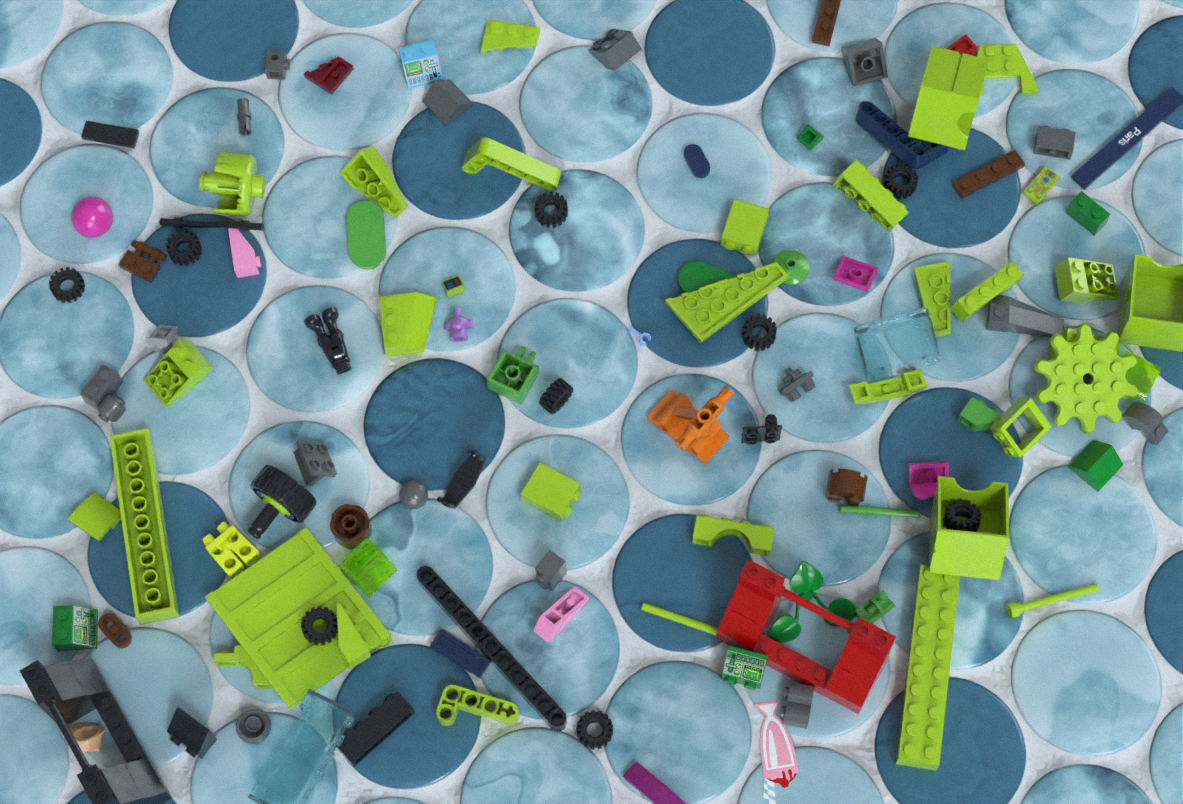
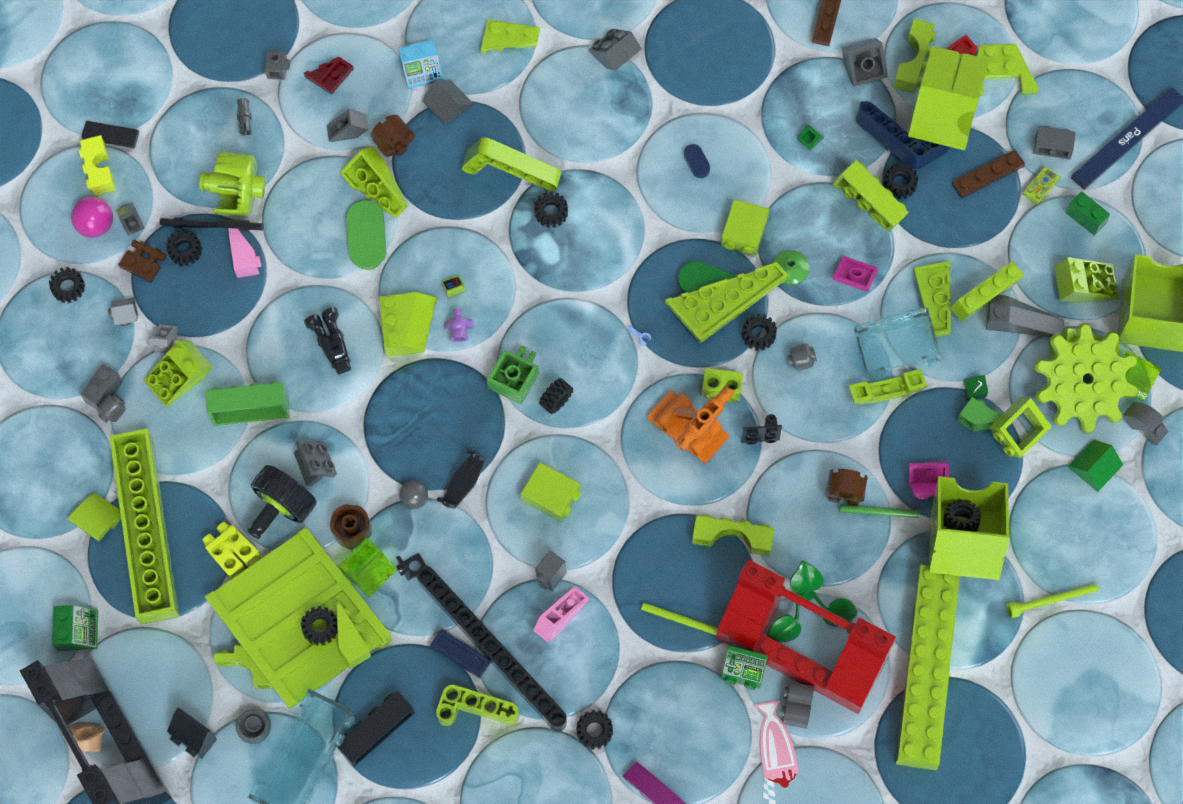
reddish brown plate [98,613,132,648] -> none
dark grey hips [779,368,816,402] -> none
bright green hips [855,590,896,624] -> none
none -> neon yellow arch [79,135,116,196]
none -> brick [108,297,139,326]
none -> dark grey slope [116,203,145,236]
none -> bright green piece [206,381,290,426]
none -> dark grey slope [327,109,368,142]
none -> reddish brown brick [371,114,415,157]
none -> black bracket [396,553,426,581]
none -> lime brick [702,368,743,402]
none -> dark grey head [787,343,817,371]
none -> lime arch [893,19,936,93]
none -> green slope [964,375,988,399]

